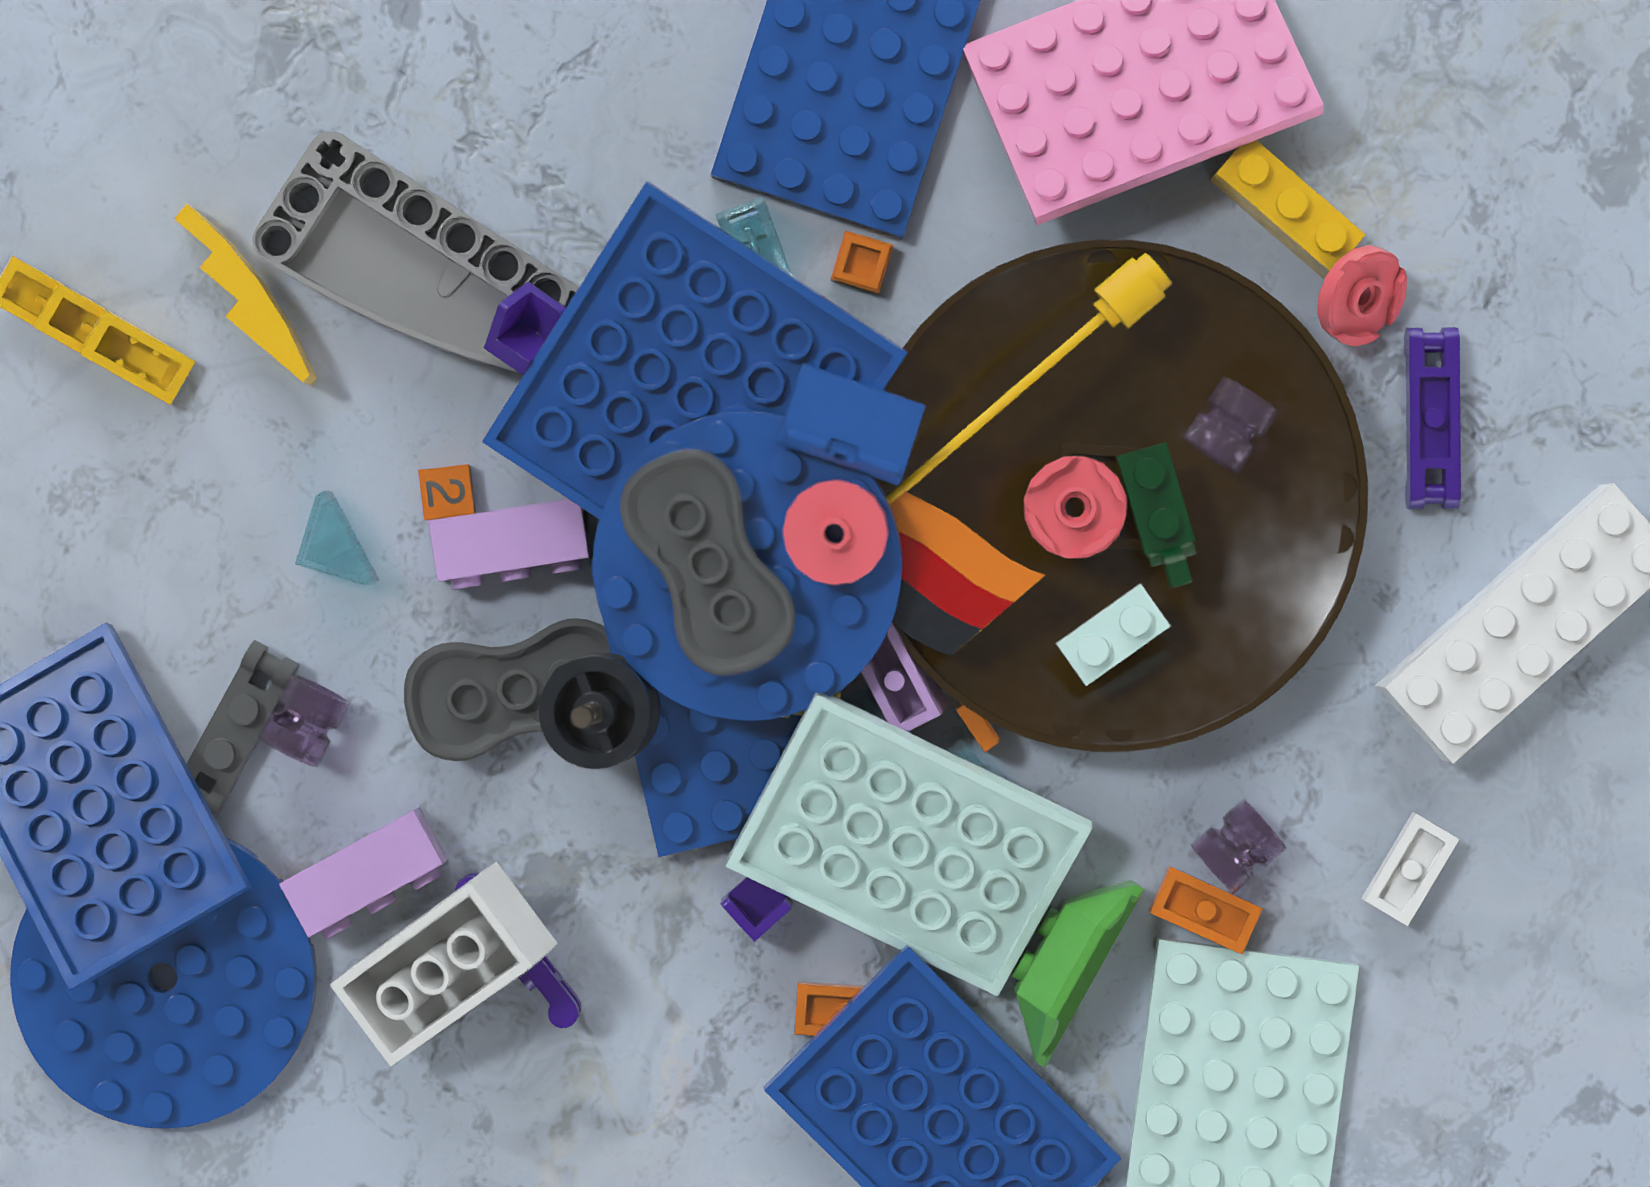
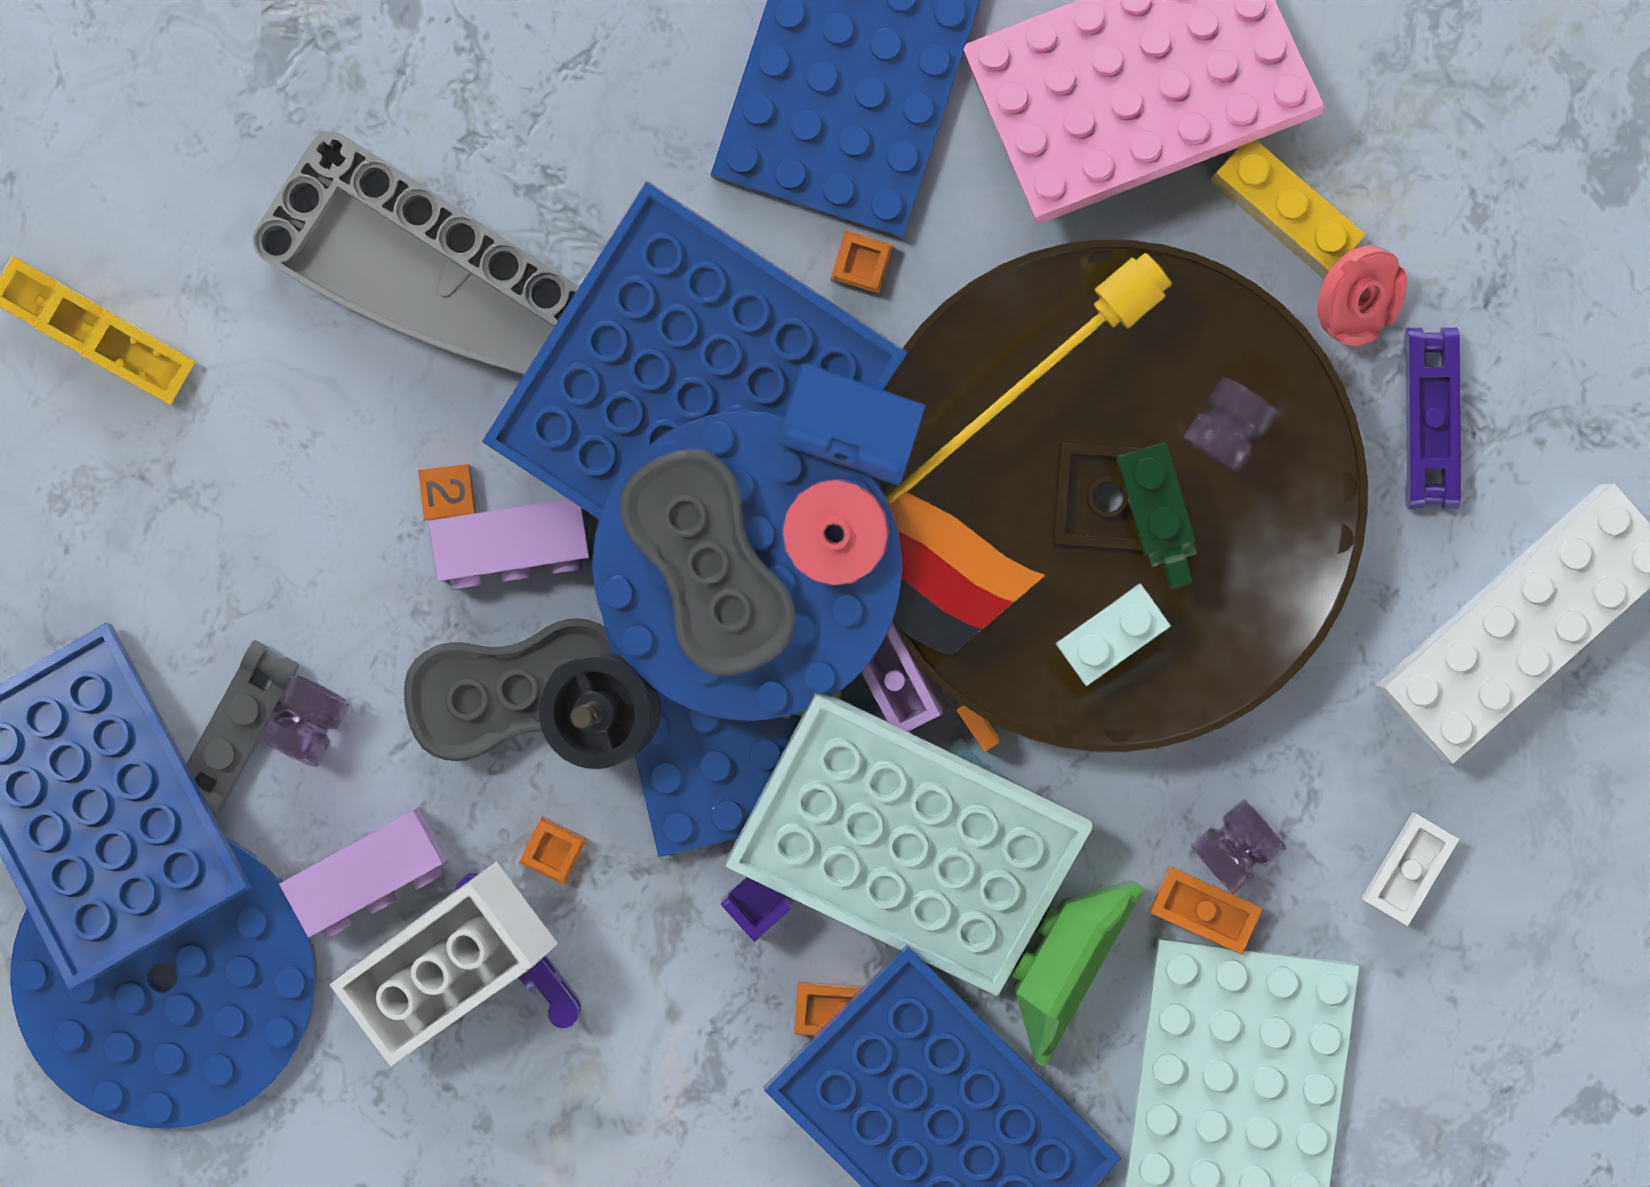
yellow slope [174,204,317,385] -> none
clear light blue slope [295,490,379,585] -> none
dark purple panel [484,282,566,375] -> none
clear light blue slope [715,196,792,275] -> none
coral plate [1024,456,1126,558] -> none
none -> orange tile [519,816,587,885]

